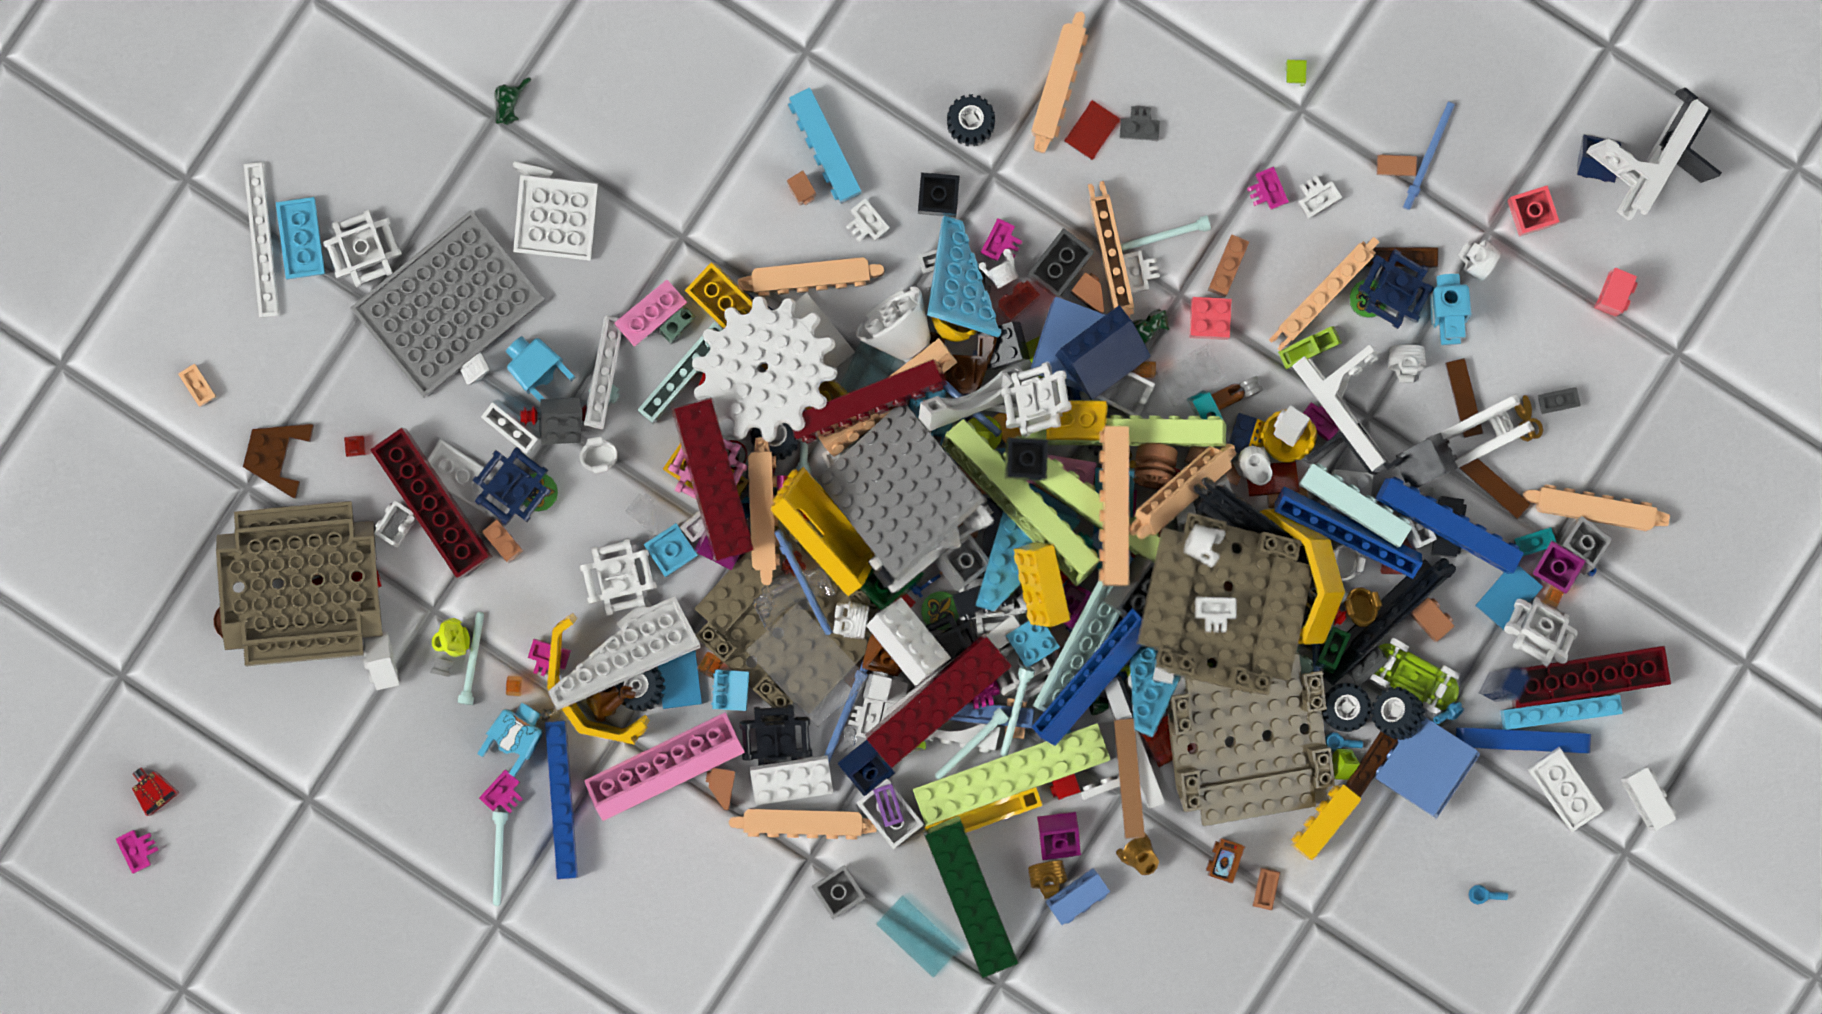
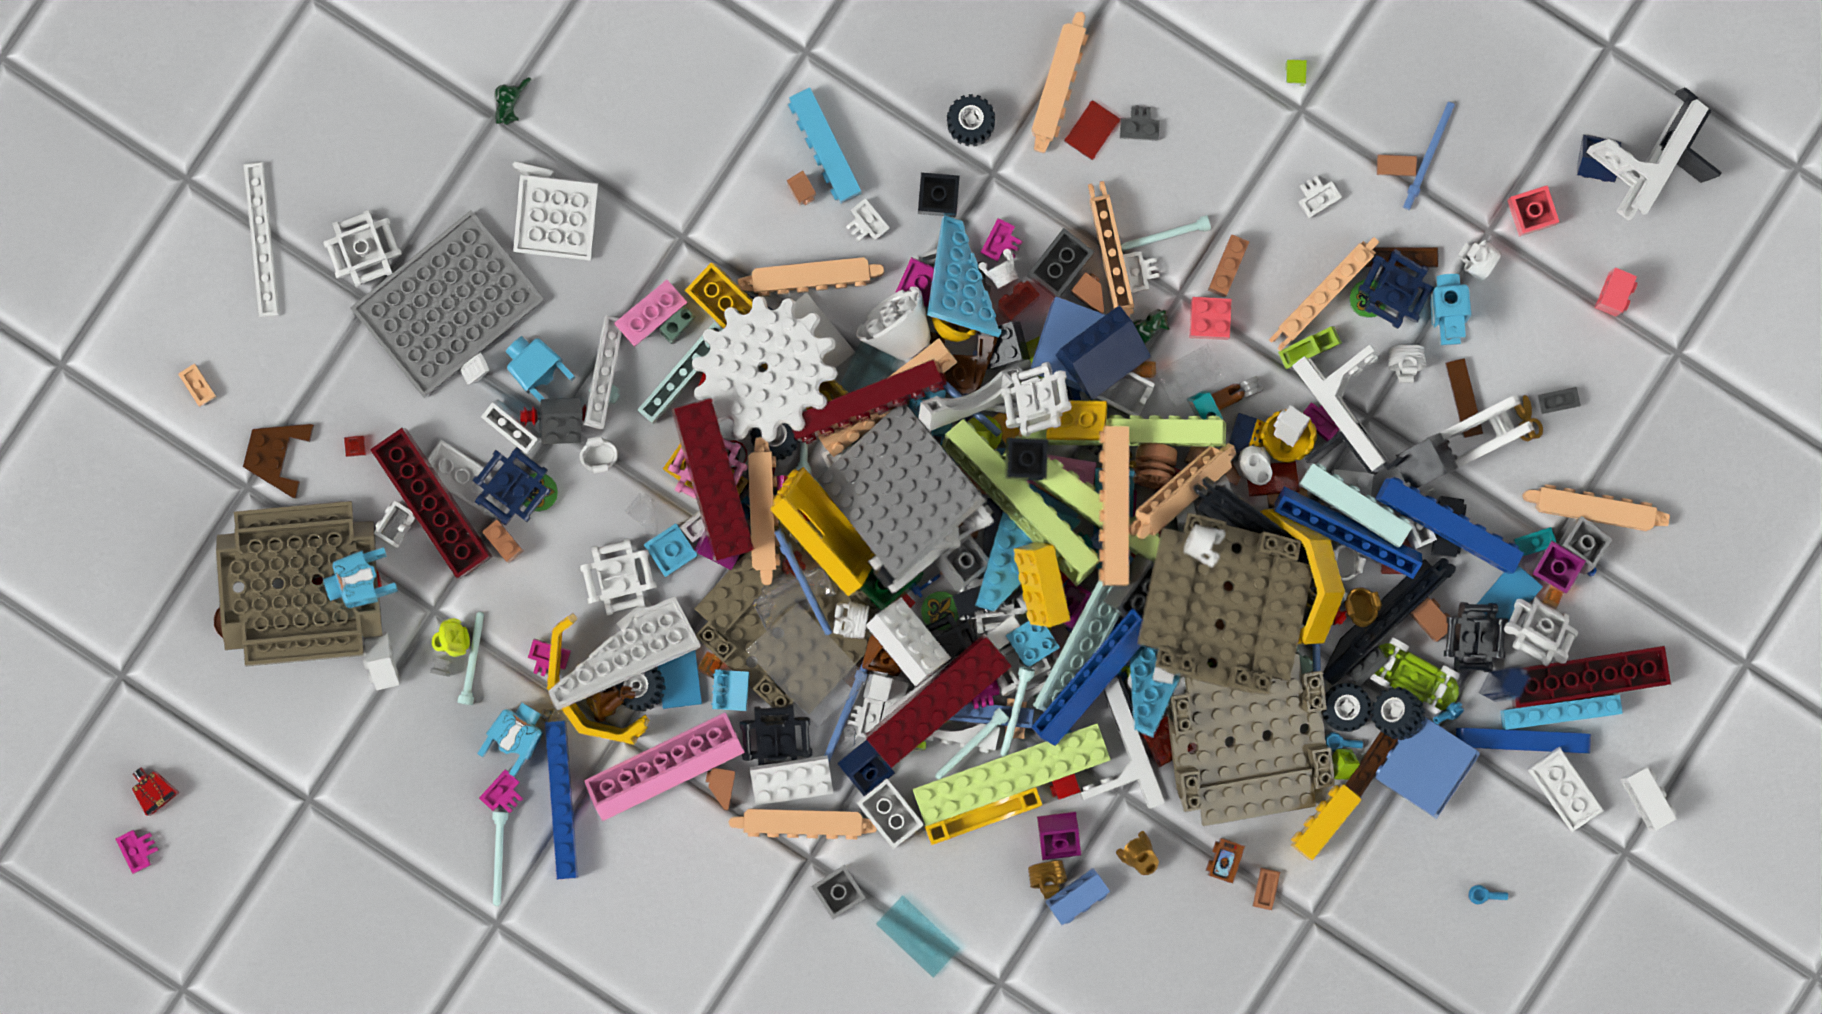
medium azure plate [276,197,325,280] -> none
clear orange brick [505,676,522,697] -> none
medium lavender tile [873,784,904,827] -> none
dark green brick [923,816,1019,979] -> none
dark green bar [1089,694,1108,716] -> none
medium nougat tile [1114,719,1145,839] -> none
white hinge [1195,597,1236,632] -> none
dark pink hinge [1247,166,1289,210] -> none
dark green brick [1315,626,1351,674] -> none
reddish brown tile [1459,458,1530,519] -> none
none -> medium azure piece [323,548,398,608]
none -> dark pink tile [895,257,934,307]
none -> black brick [1443,602,1508,672]

